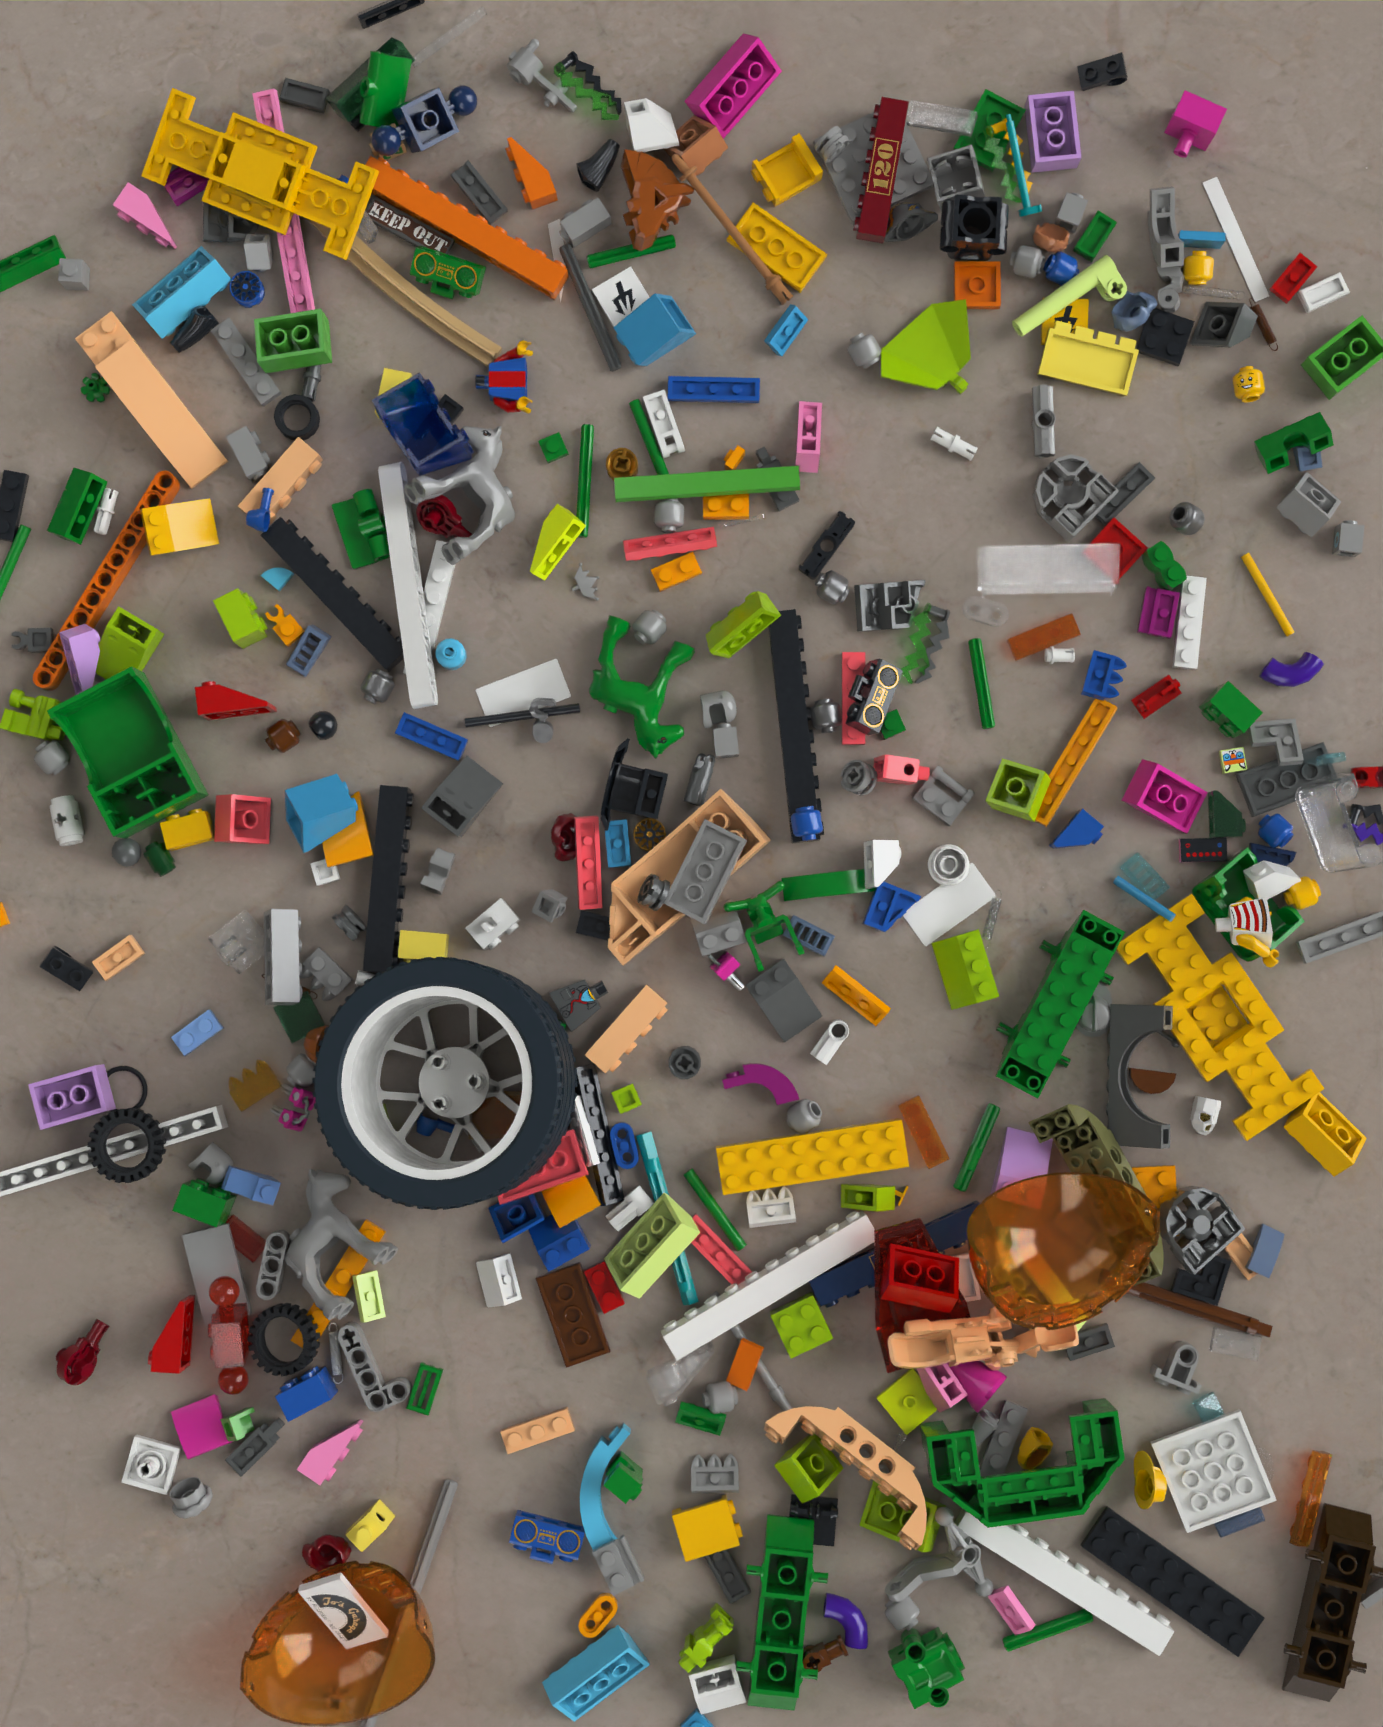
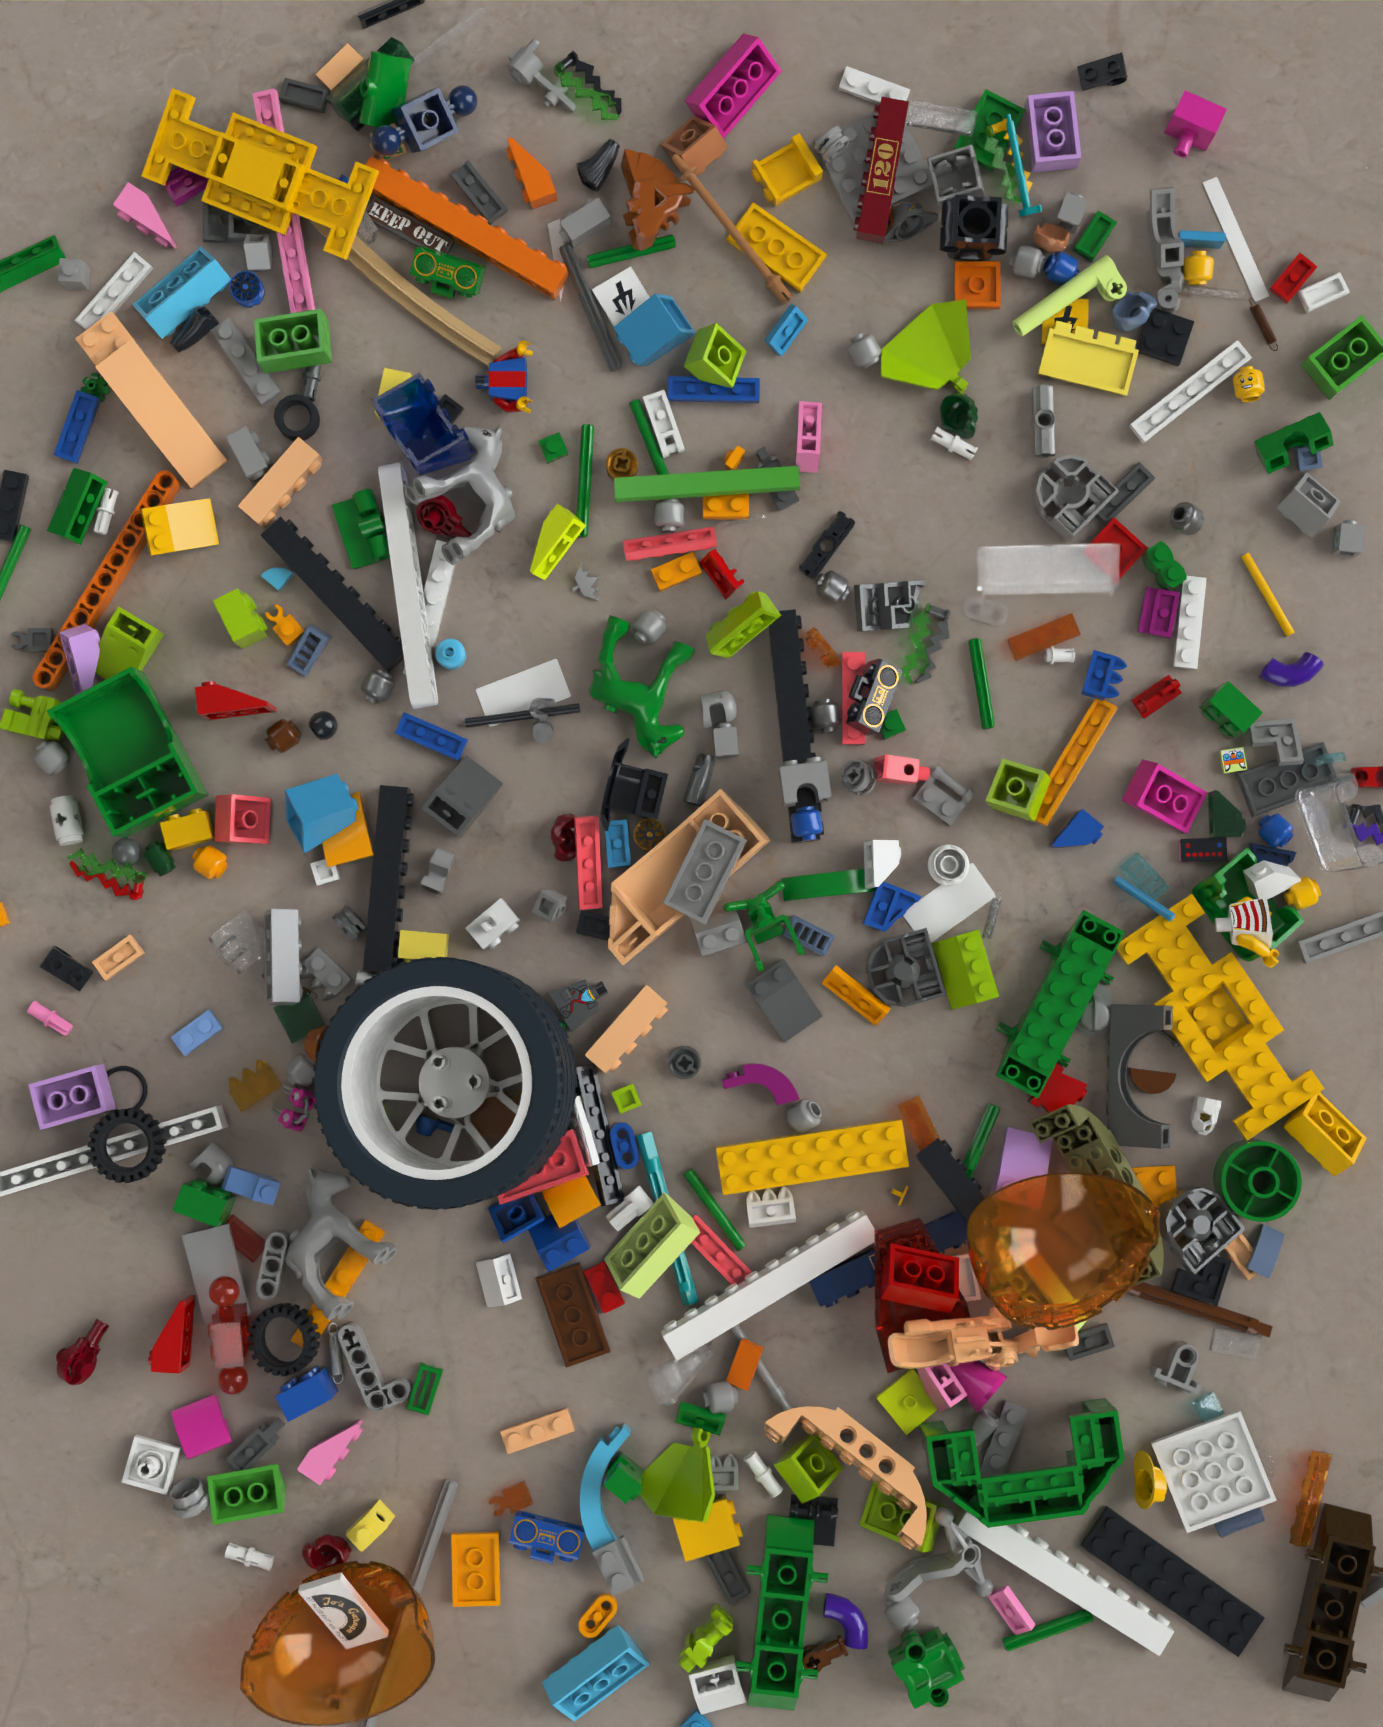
bright green panel [220,1407,255,1442] -> none
blue bar [246,488,274,532] -> none
yellowish green plate [352,1270,386,1323] -> none
white slope [624,98,679,153] -> none
dark grey wheel [638,874,670,911] -> none
dark pink piece [708,951,745,991] -> none
lime brick [770,1292,834,1359] -> none
white piece [810,1019,849,1065] -> none
lime slope [841,1184,895,1212] -> none
yellow rock [1017,1427,1053,1470] -> none
dark grey slope [1190,302,1258,348] -> none
none -> bright pink axle [27,1001,73,1036]
none -> blue plate [54,390,101,464]
none -> piece [68,848,147,900]
none -> white tile [75,252,153,330]
none -> light orange head [192,845,228,879]
none -> bright green slope [207,1464,286,1525]
none -> white pin [225,1542,275,1571]
none -> light nougat tile [315,43,365,93]
none -> light orange plate [451,1531,501,1607]
none -> clear orange plate [489,1480,534,1516]
none -> lime panel [639,1427,715,1522]
none -> lime slope [684,323,746,388]
none -> red plate [699,549,744,600]
none -> white pin [743,1451,783,1498]
none -> light grey piece [778,757,832,807]
none -> clear orange plate [805,627,842,669]
none -> white plate [838,66,910,105]
none -> dark grey connector [866,928,946,1007]
none -> black brick [915,1138,997,1232]
none -> dark green hair [940,393,978,439]
none -> red hips [1027,1064,1088,1113]
none -> white plate [1129,340,1252,444]
none -> green piece [1213,1139,1302,1222]

